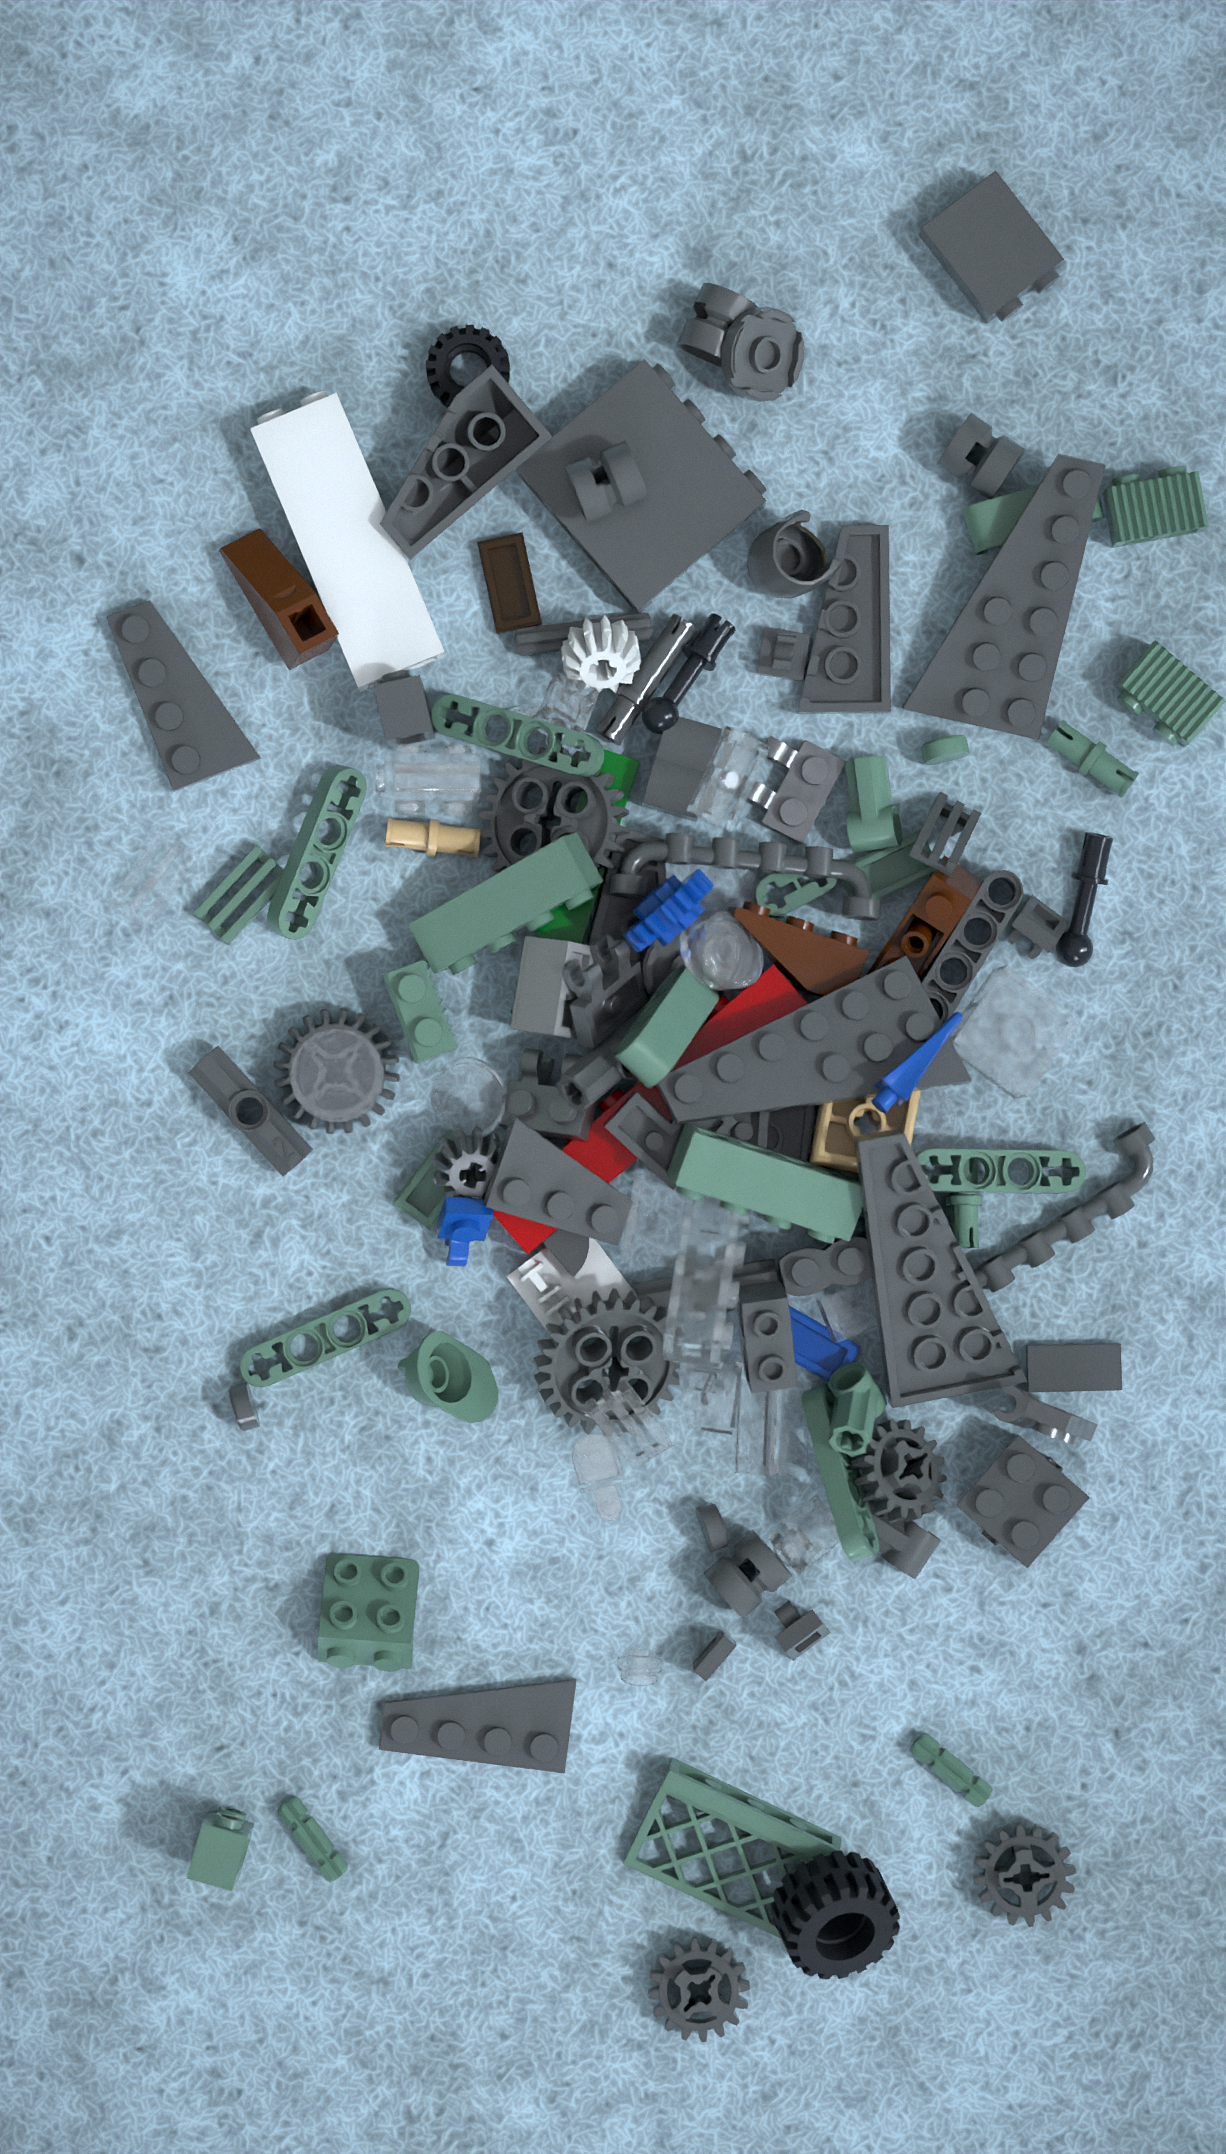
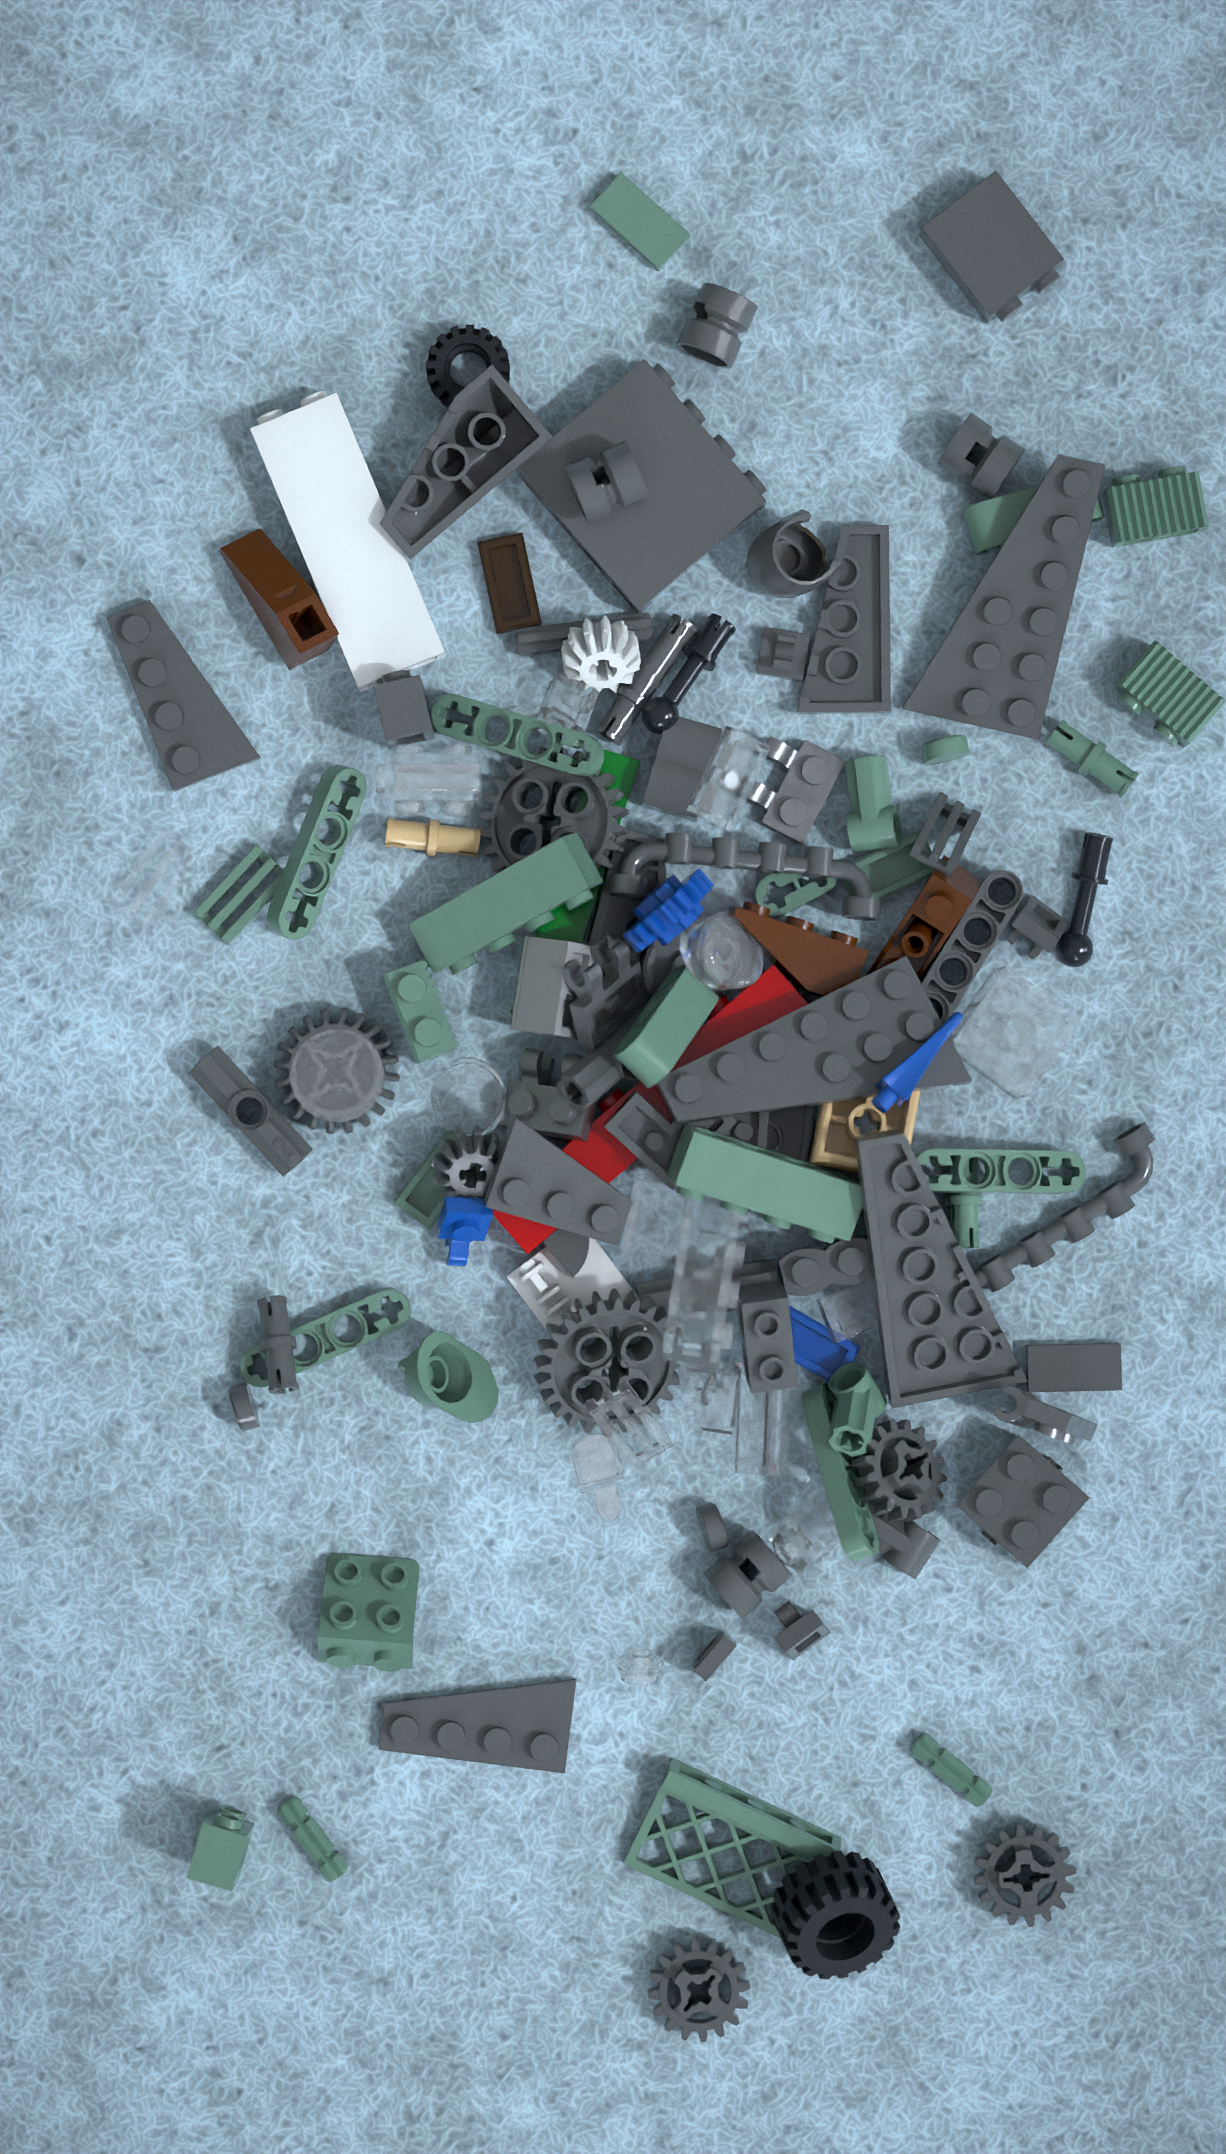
dark grey tile [721,307,804,402] -> none
none -> dark grey pin [257,1295,299,1394]
none -> sand green tile [590,172,690,272]

